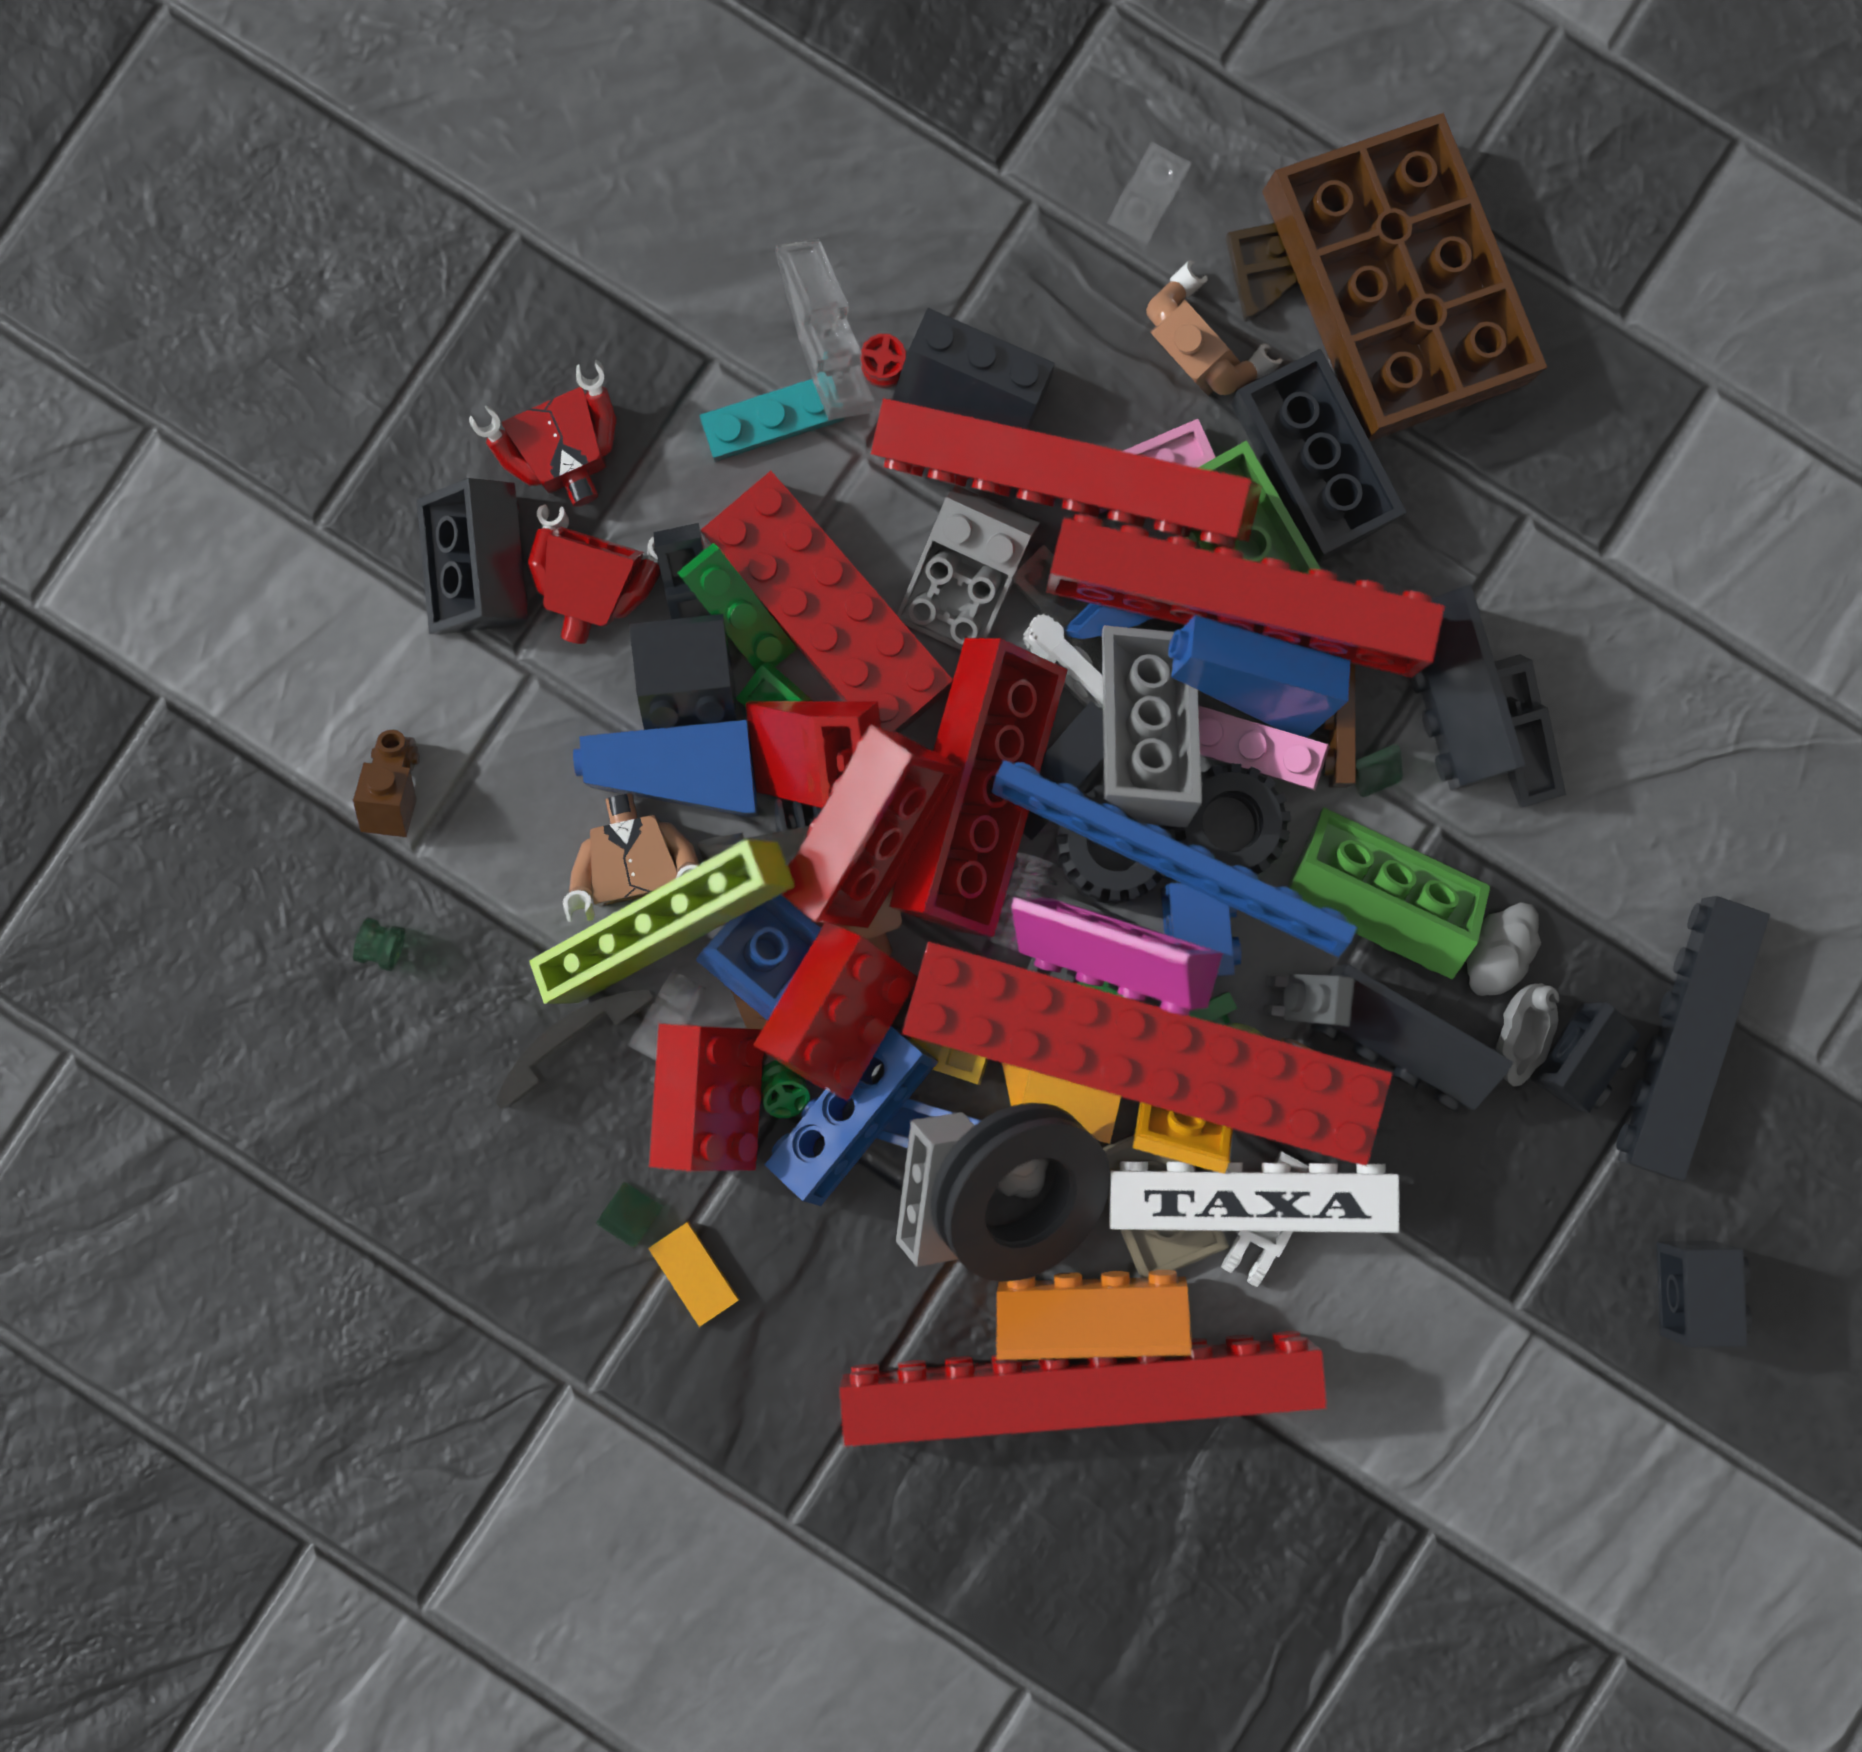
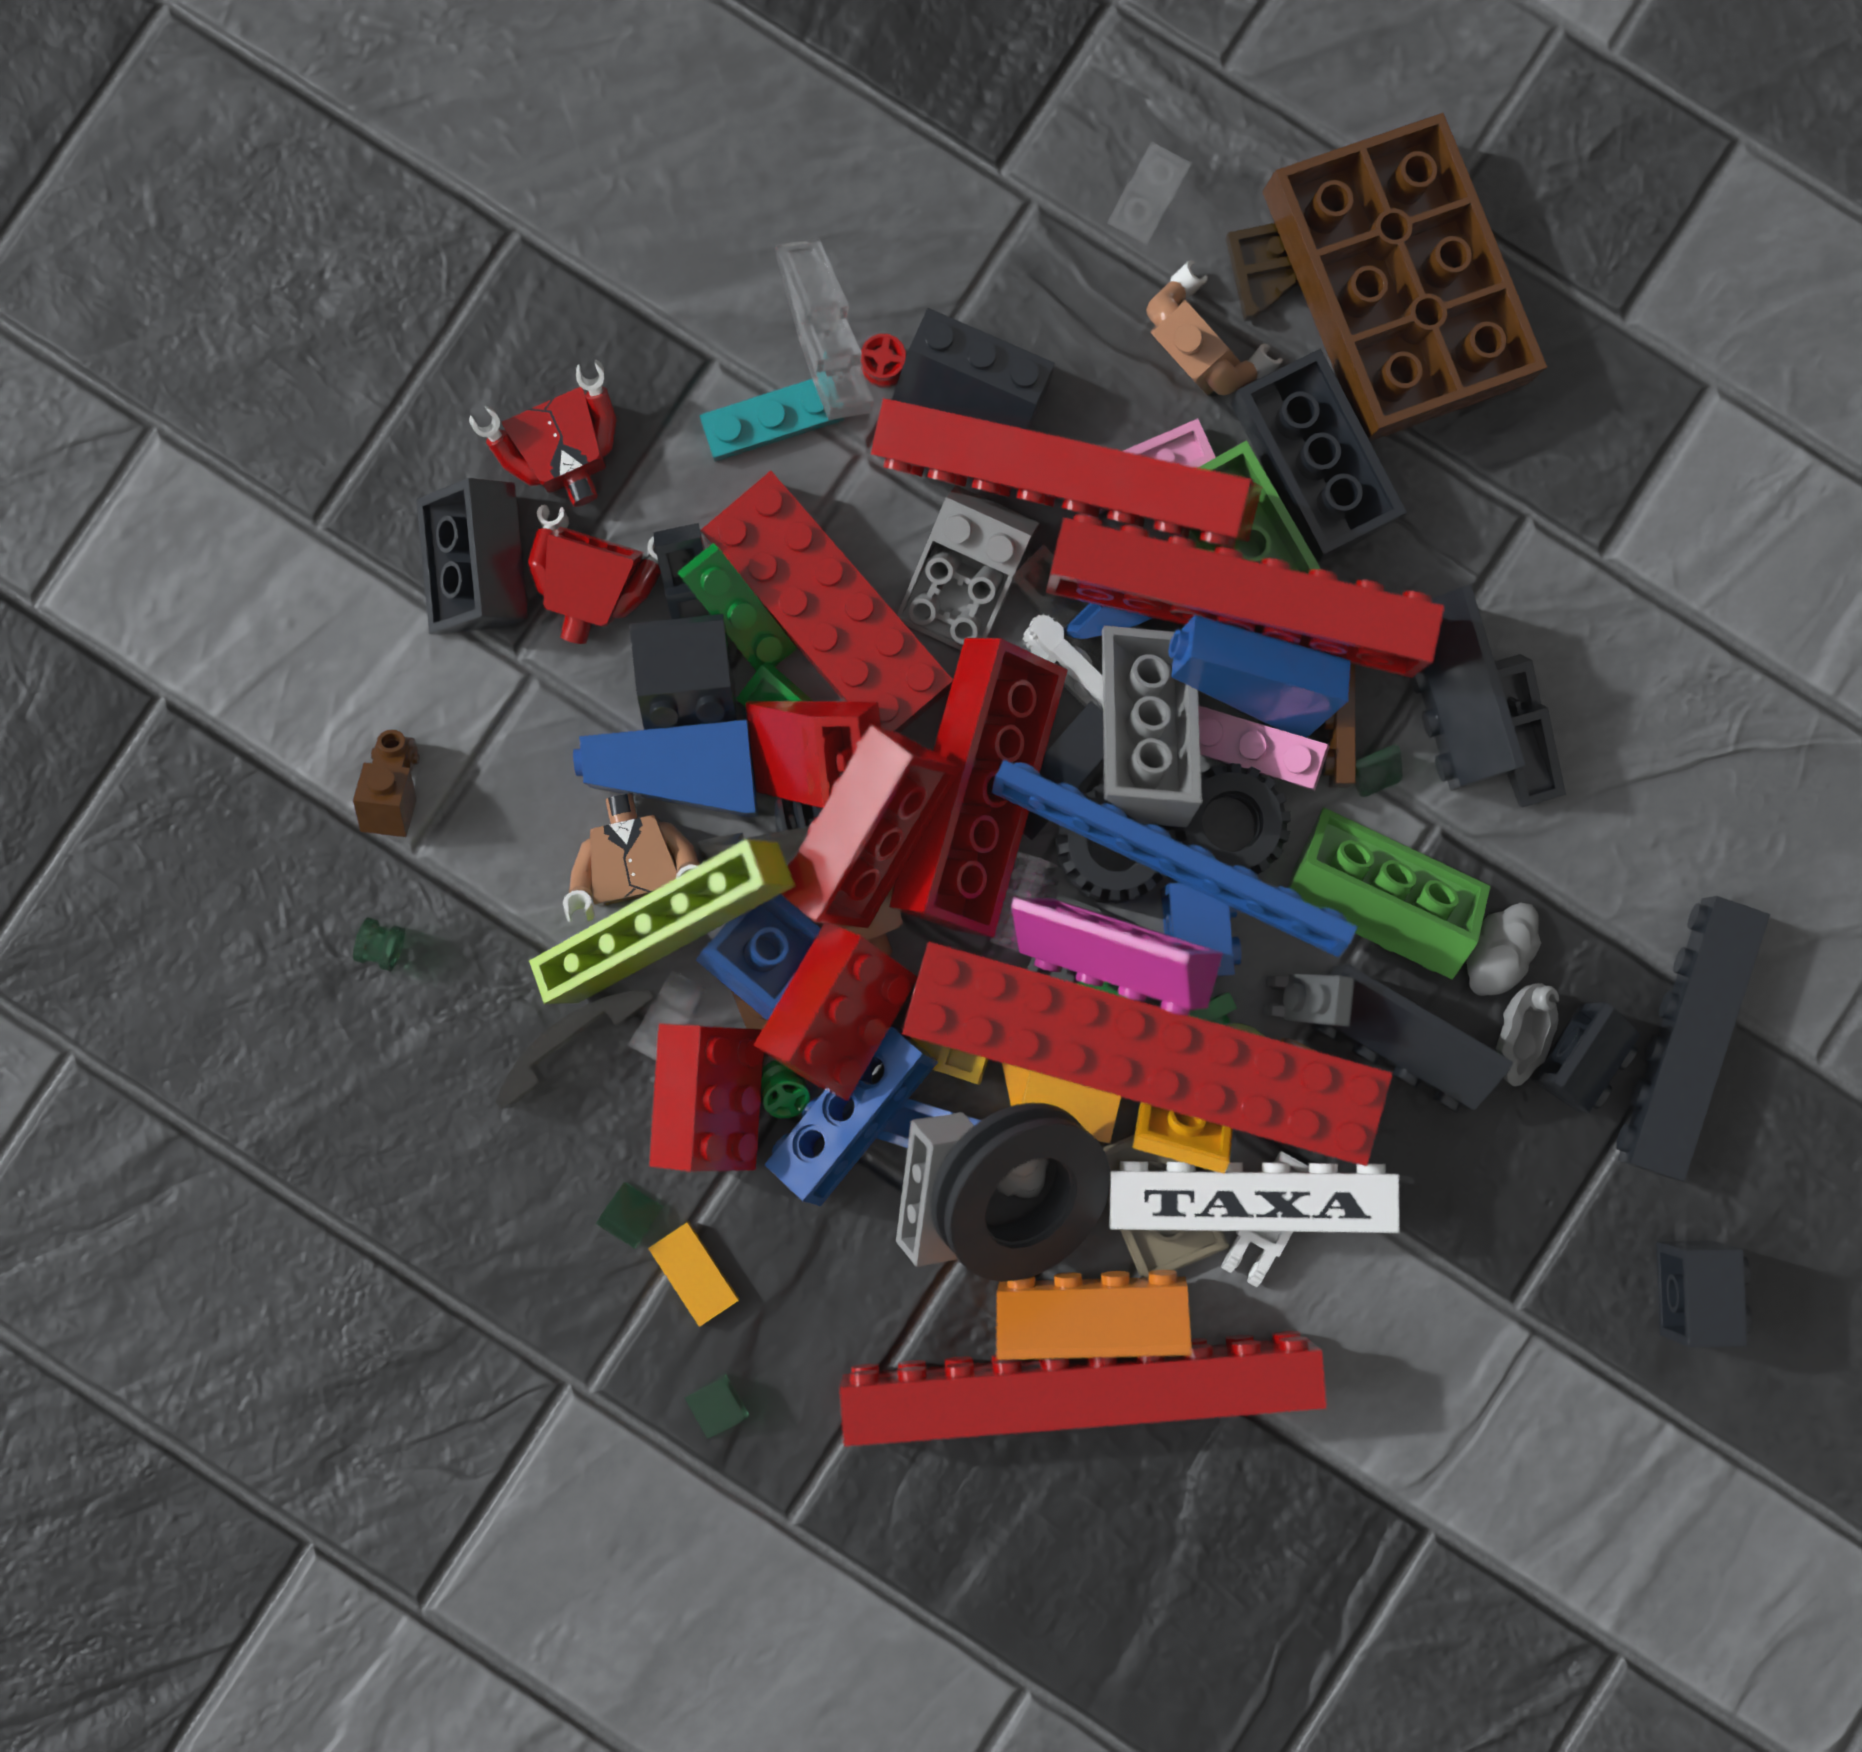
none -> clear green slope [685,1373,749,1439]

